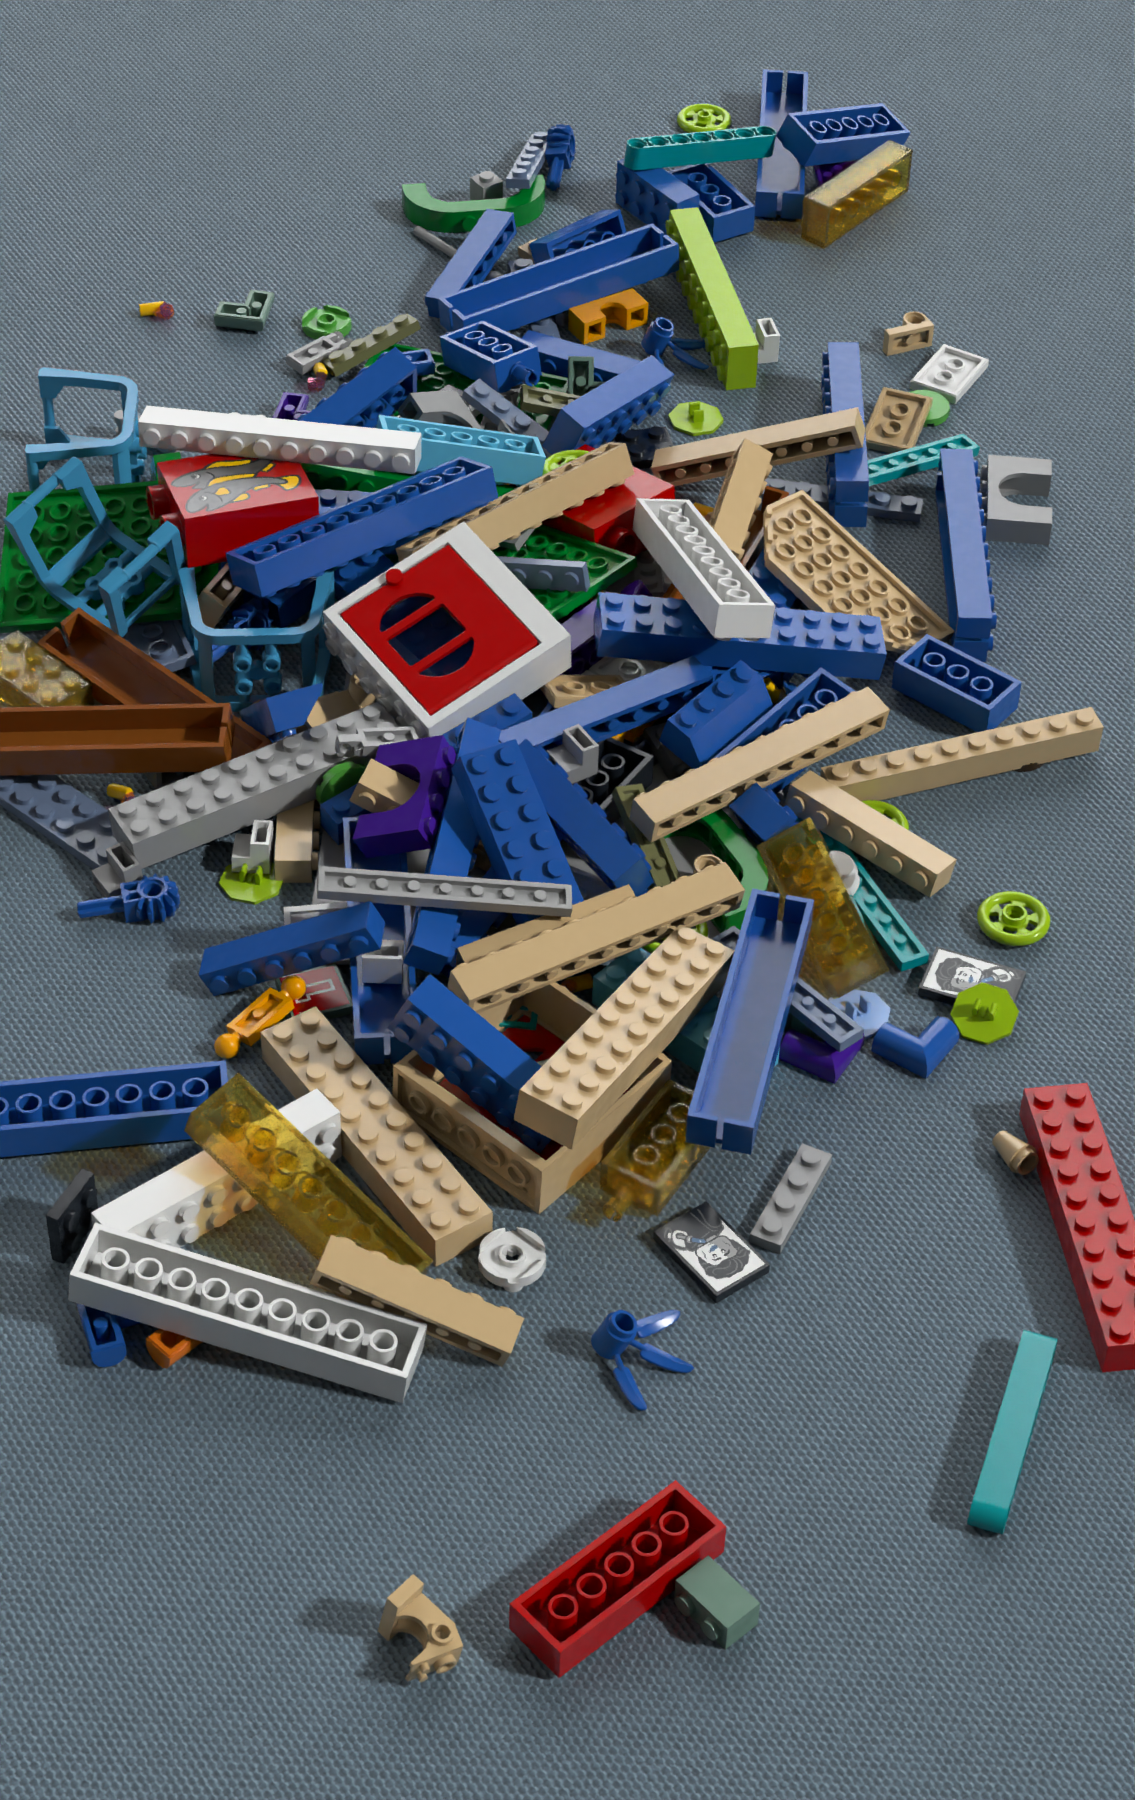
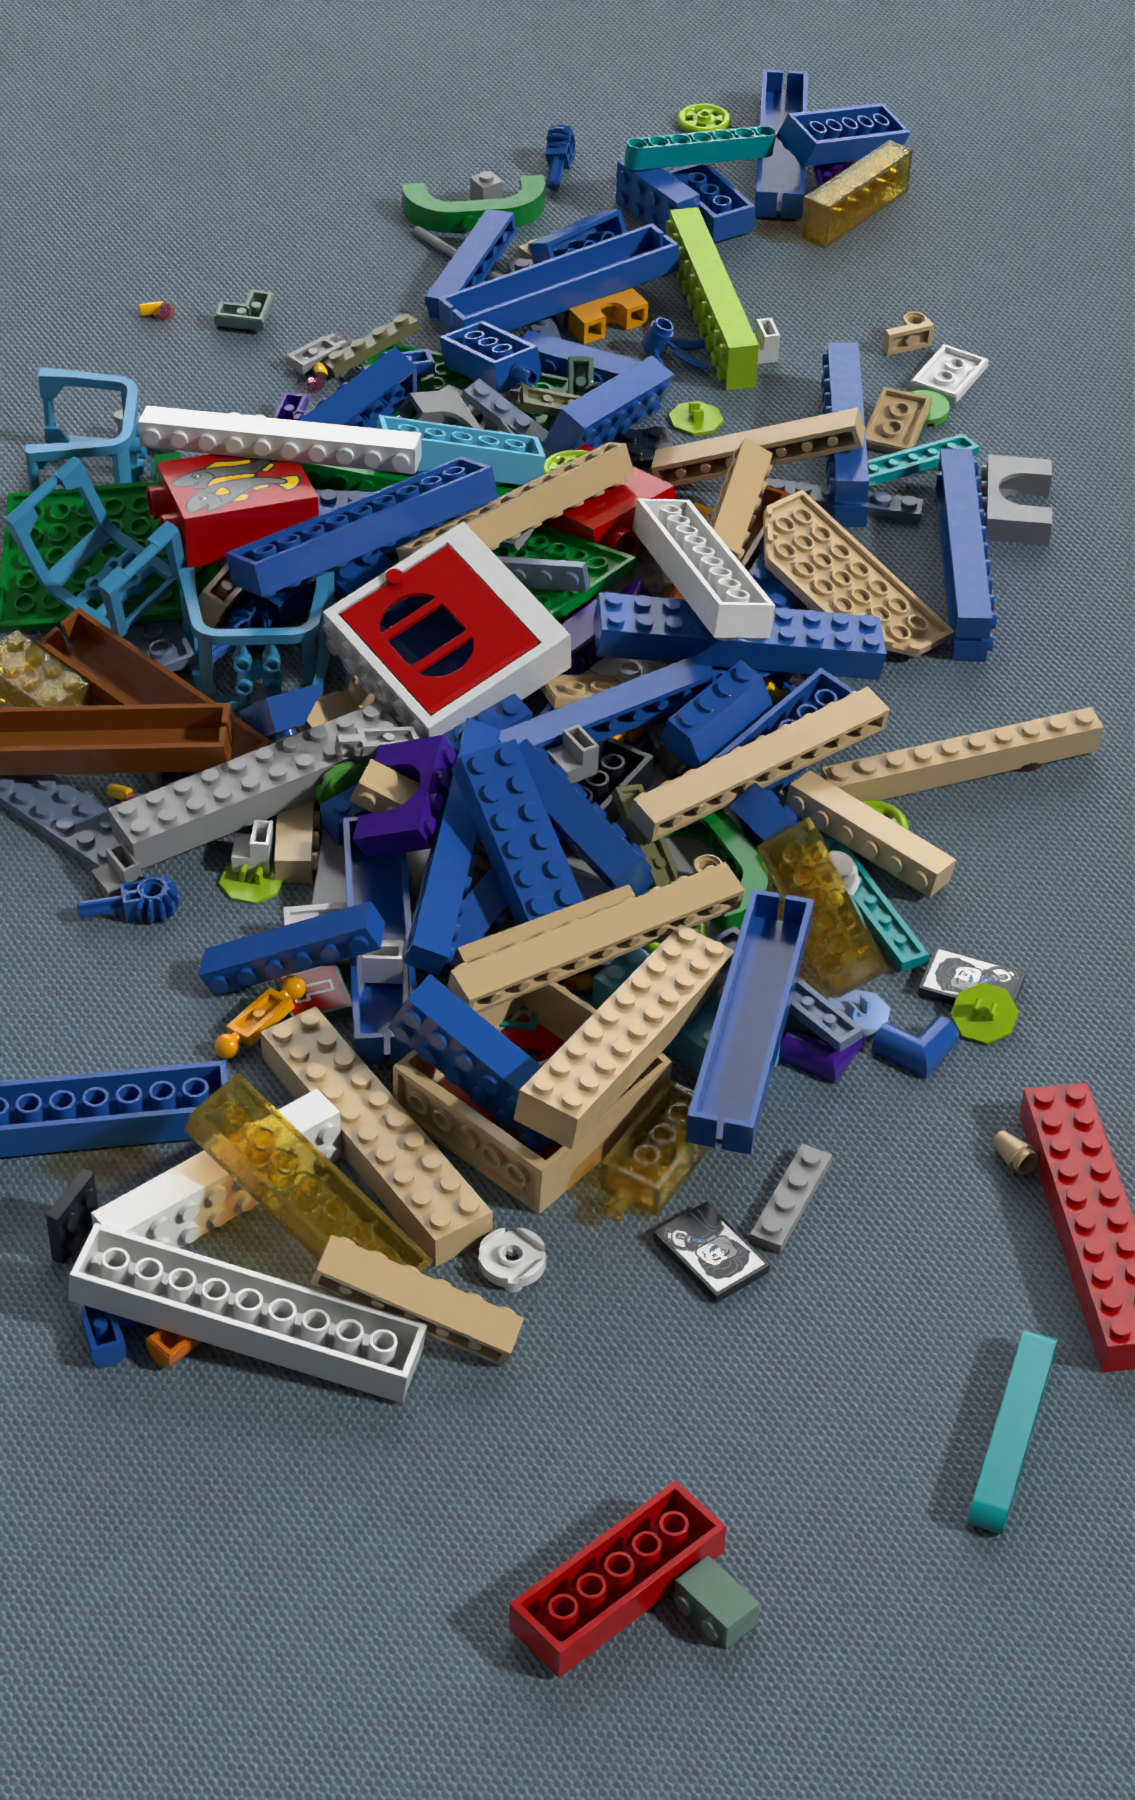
bright green tile [302,305,352,340] -> none
light grey plate [317,866,572,917] -> none
tan tile [378,1574,463,1682] -> none
sand blue plate [506,132,548,189] -> none
blue plant [591,1310,694,1411] -> none
blue brick [891,634,1022,732] -> none
lime plate [977,891,1050,946] -> none

